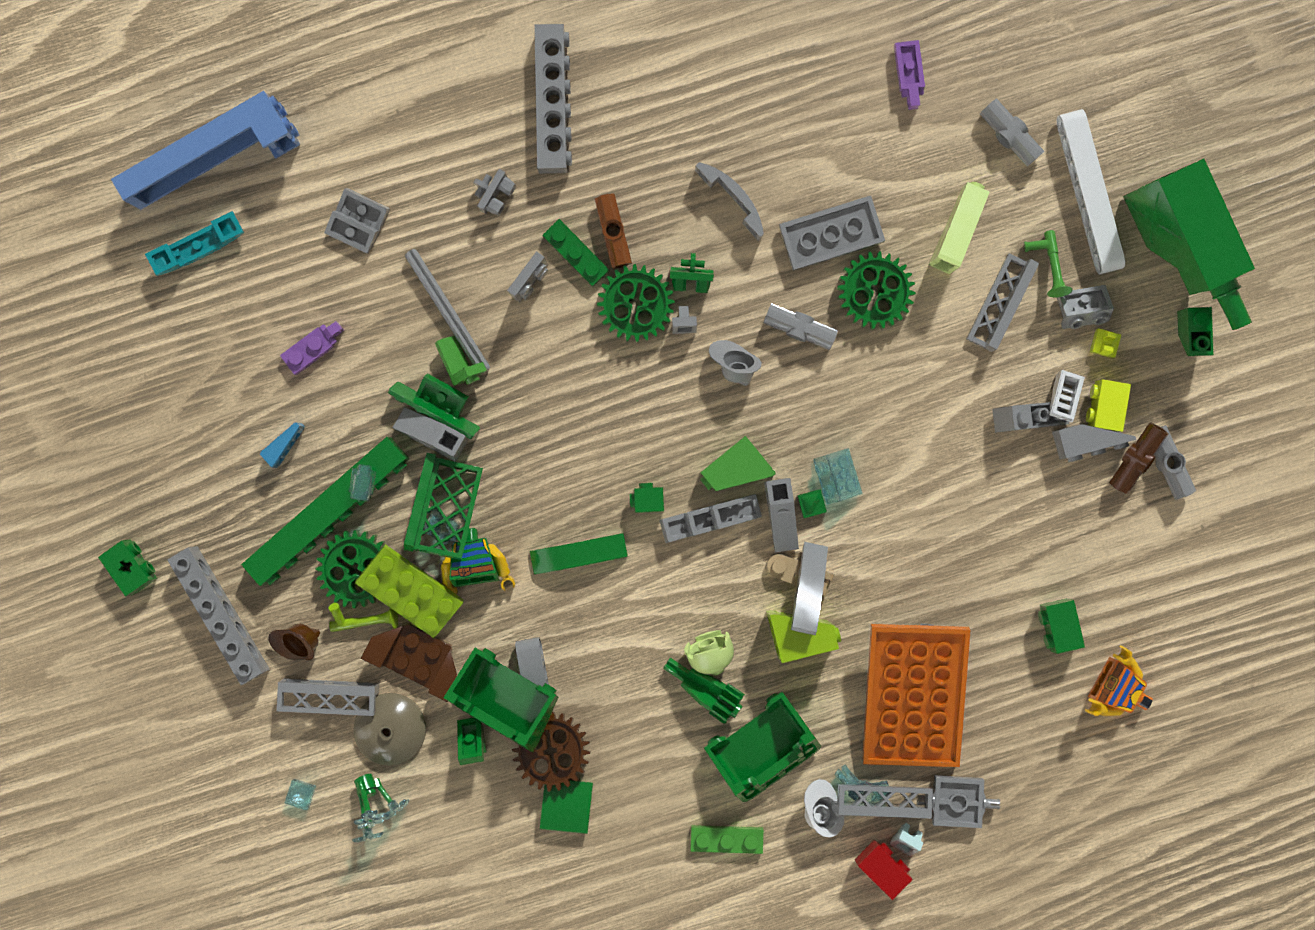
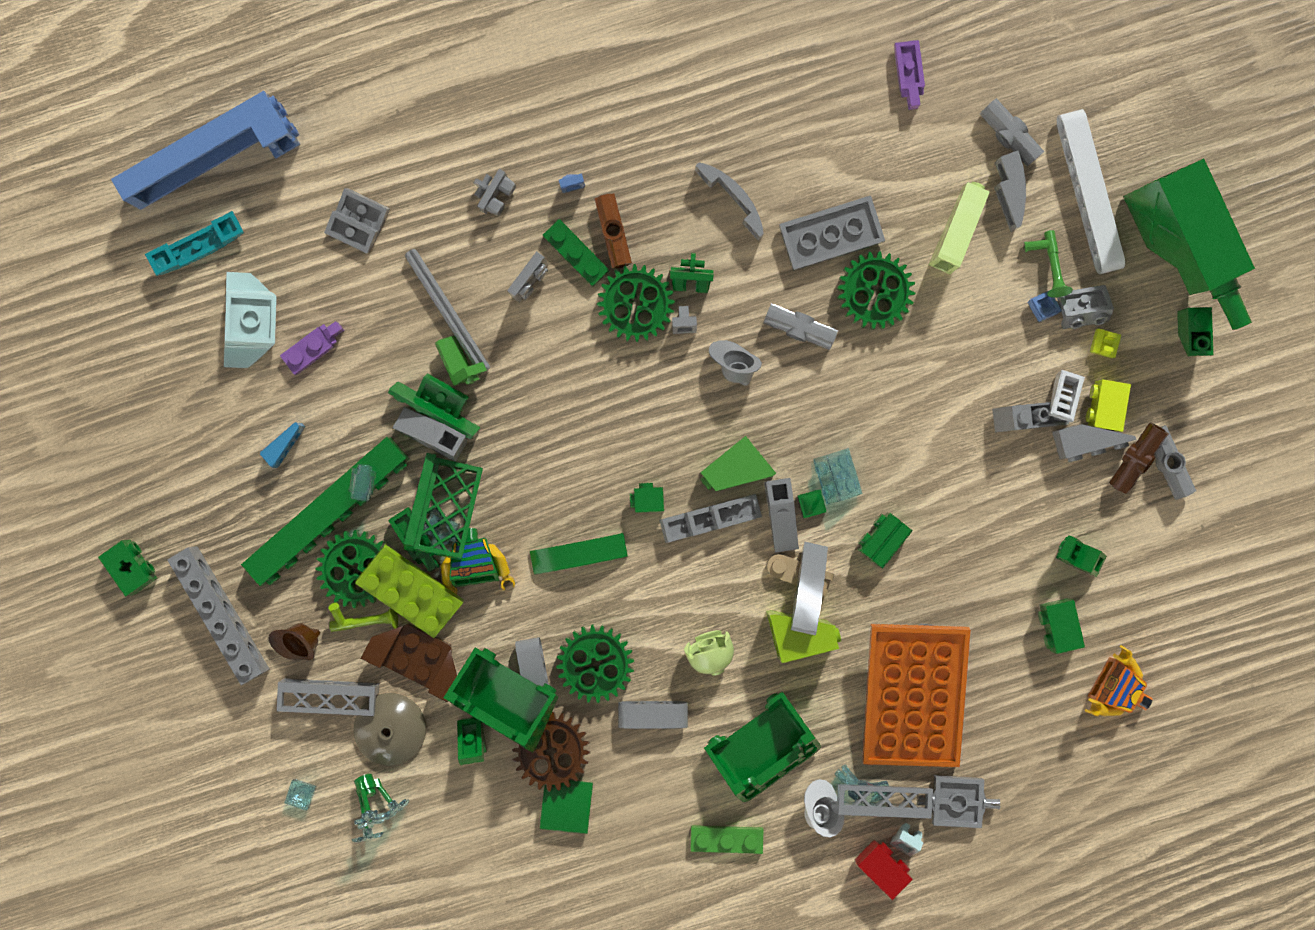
light grey brick [534,24,572,174] -> none
green piece [663,658,745,725] -> none
light grey fence [966,253,1039,352] -> none
none -> light aqua piece [224,272,276,368]
none -> green hinge [388,507,439,572]
none -> green gear [556,624,634,703]
none -> medium blue tile [559,173,585,193]
none -> light grey beam [618,701,688,729]
none -> green brick [857,512,912,569]
none -> light grey slope [994,150,1026,232]
none -> medium blue tile [1027,290,1062,322]
none -> green brick [1056,535,1107,577]

